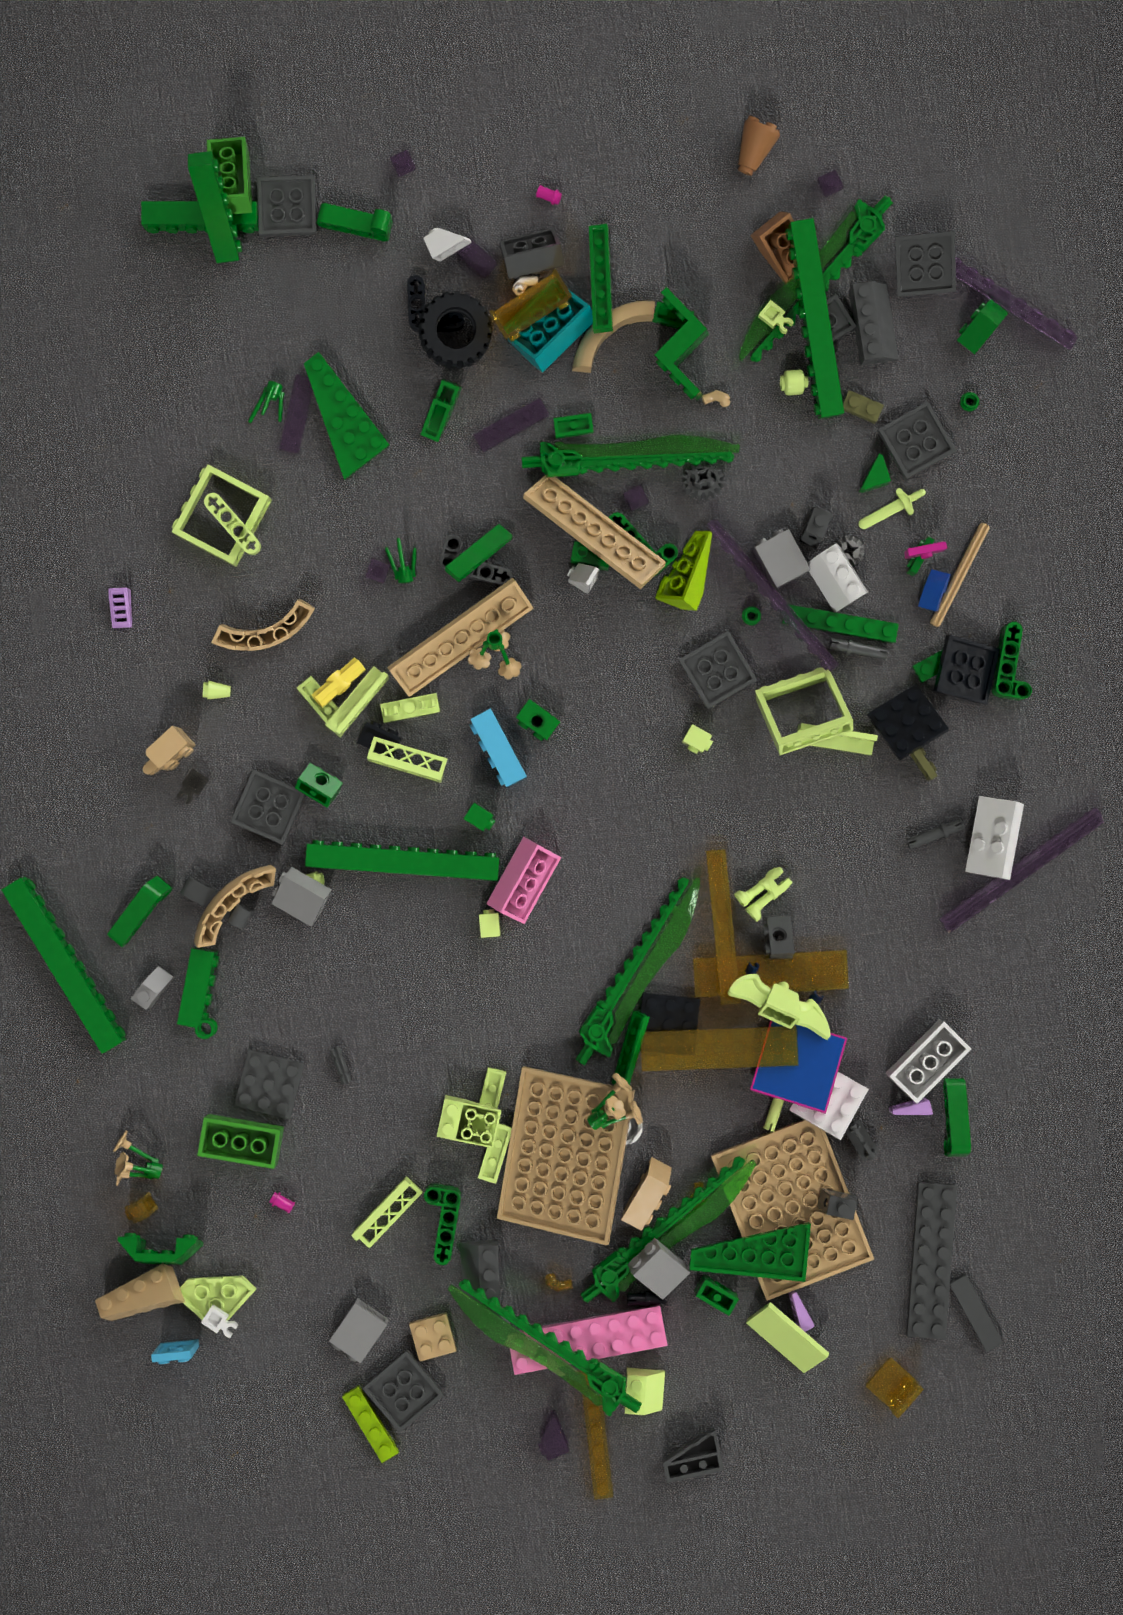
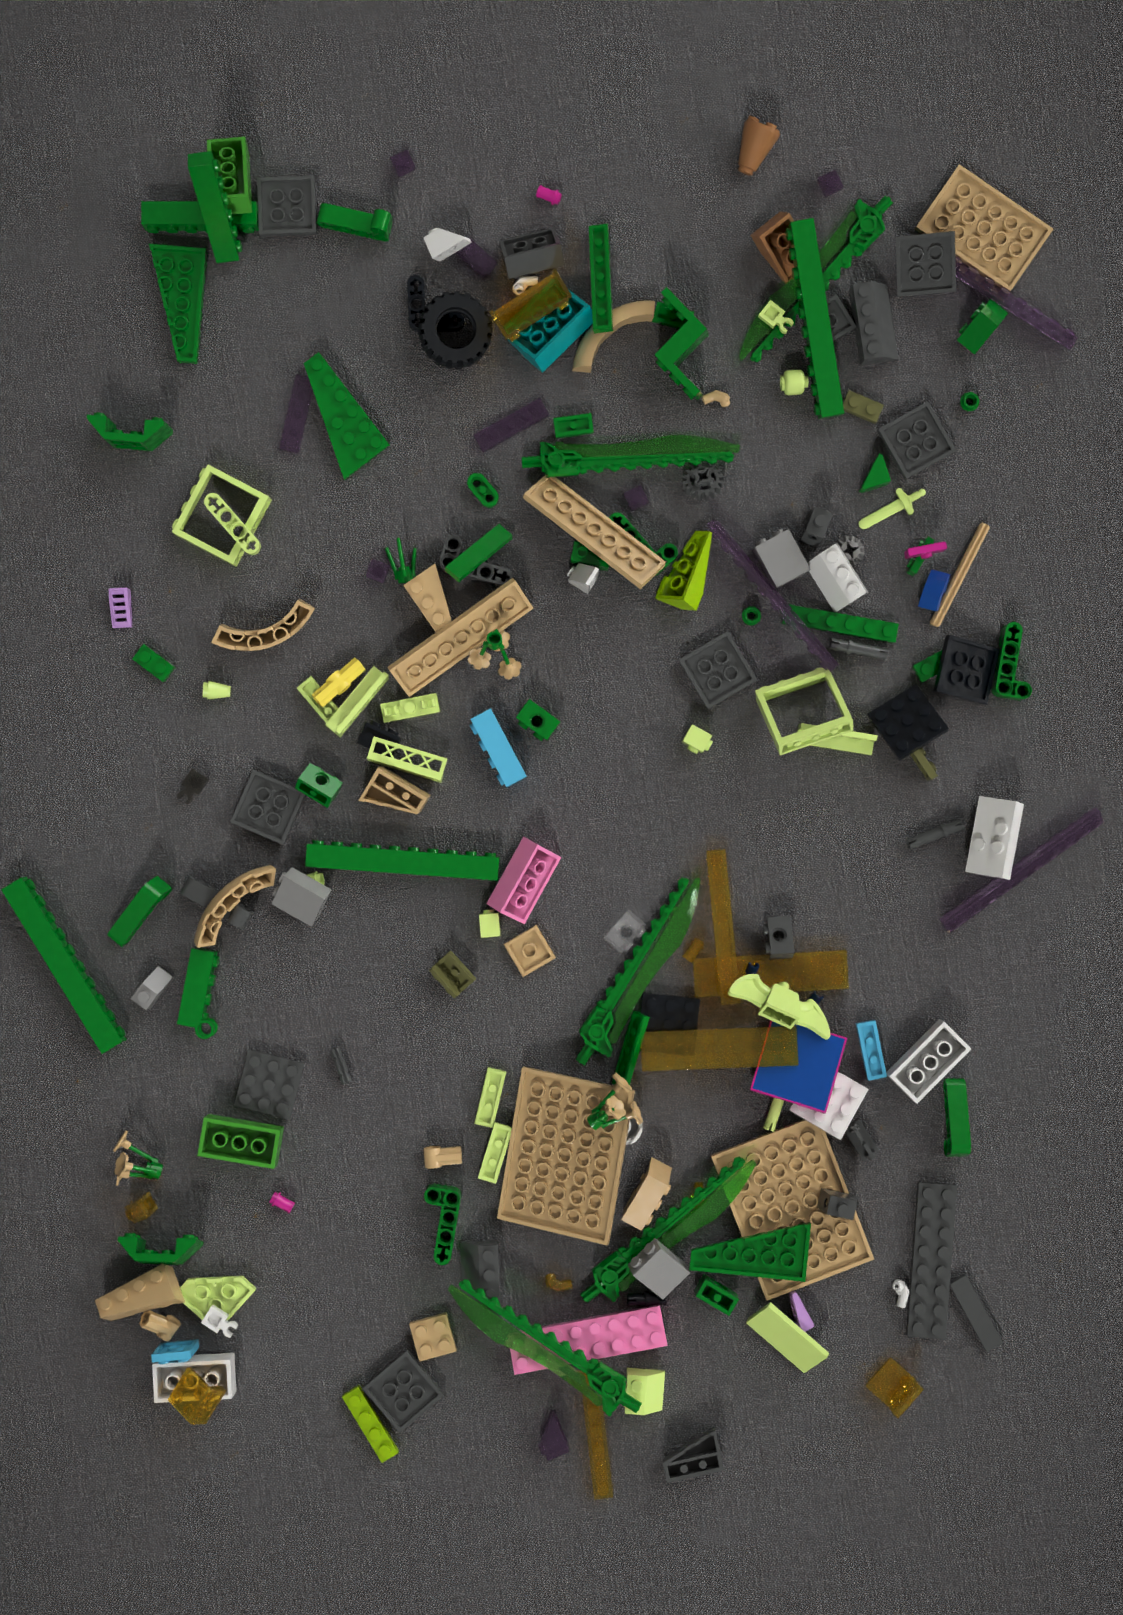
tan hinge [143,726,196,775] -> none
green plant [248,381,285,423] -> none
light grey brick [329,1298,389,1363] -> none
yellowish green fence [351,1176,423,1248] -> none
green slope [420,379,462,442] -> none
yellowish green slope [437,1095,502,1148] -> none
green brick [464,803,496,832] -> none
yellowish green piece [734,867,792,922] -> none
lavender slope [888,1097,933,1115] -> none
none -> green slope [87,412,173,451]
none -> green plate [132,644,176,682]
none -> tan piece [139,1310,181,1342]
none -> green wing [149,244,207,364]
none -> white brick [152,1353,236,1403]
none -> clear yellow bracket [168,1367,226,1425]
none -> tan wedge [358,766,431,814]
none -> tan wedge [403,564,452,632]
none -> tan piece [423,1146,462,1169]
none -> olive bracket [429,950,476,998]
none -> green plate [467,473,499,508]
none -> tan tile [504,924,556,977]
none -> clear brick [603,909,646,953]
none -> clear yellow pin [682,937,705,963]
none -> medium azure plate [855,1020,887,1081]
none -> white arm [892,1279,910,1308]
none -> tan plate [915,164,1053,294]

